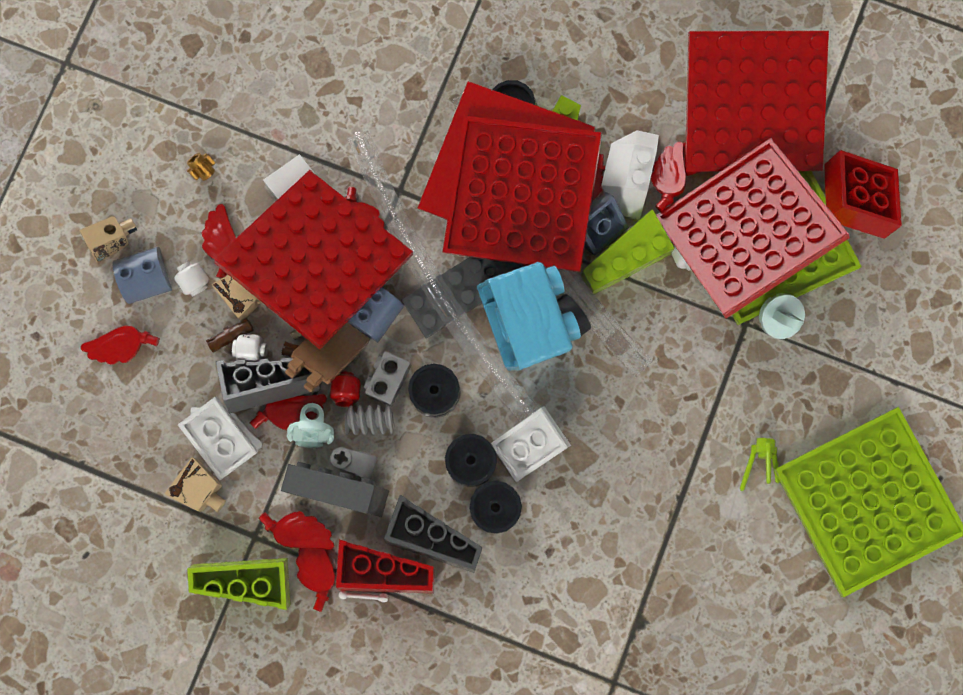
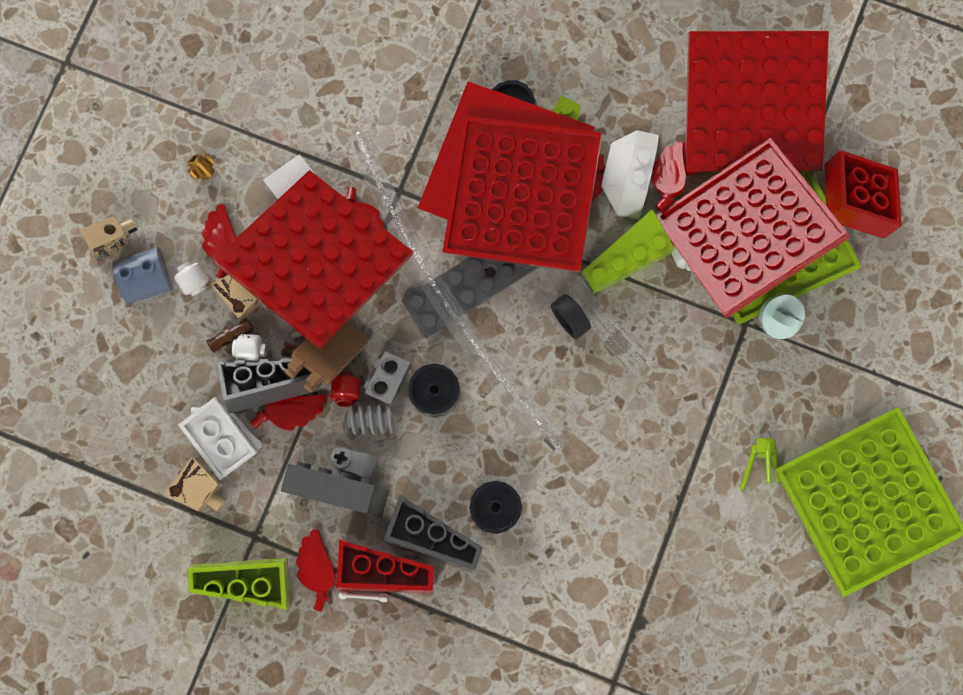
red animal [81,326,160,365] -> none
red animal [259,511,335,550] -> none
light aqua tile [287,403,334,448] -> none
sand blue brick [348,287,404,343] -> none
black wheel [445,434,497,487] -> none
medium azure brick [477,262,581,371] -> none
white tile [491,406,571,482] -> none
sand blue brick [585,192,629,256] -> none

